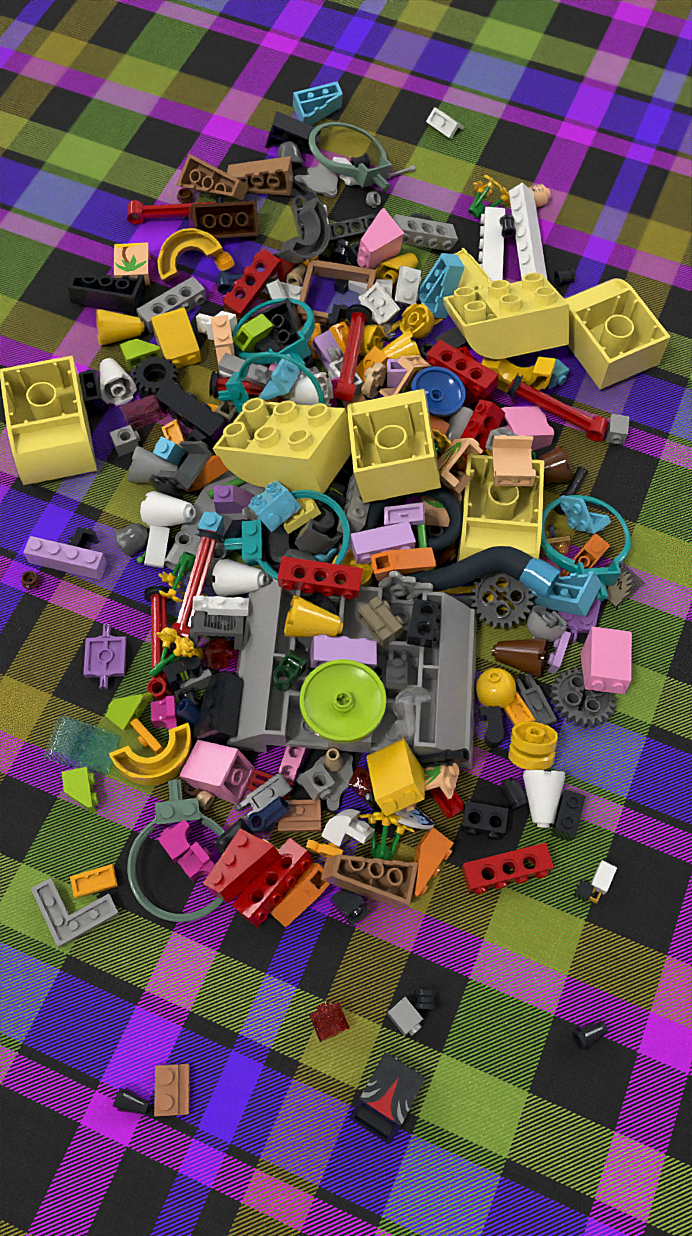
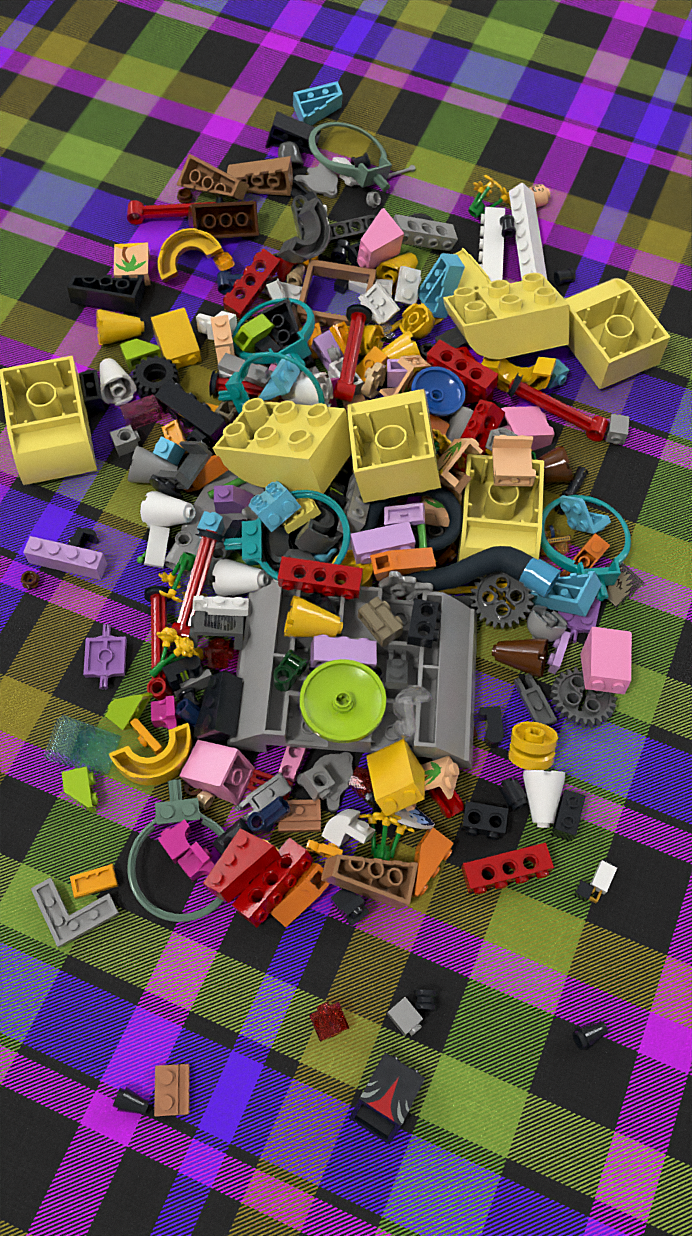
dark grey hair [114,523,149,557] -> none
light grey brick [136,277,207,333] -> none
tan cone [323,748,343,772] -> none
black bracket [327,304,348,327] -> none
black pin [416,748,470,768] -> none
white panel [426,107,464,139] -> none
yellow cylinder [476,668,517,708] -> none
light orange plate [503,691,536,726] -> none

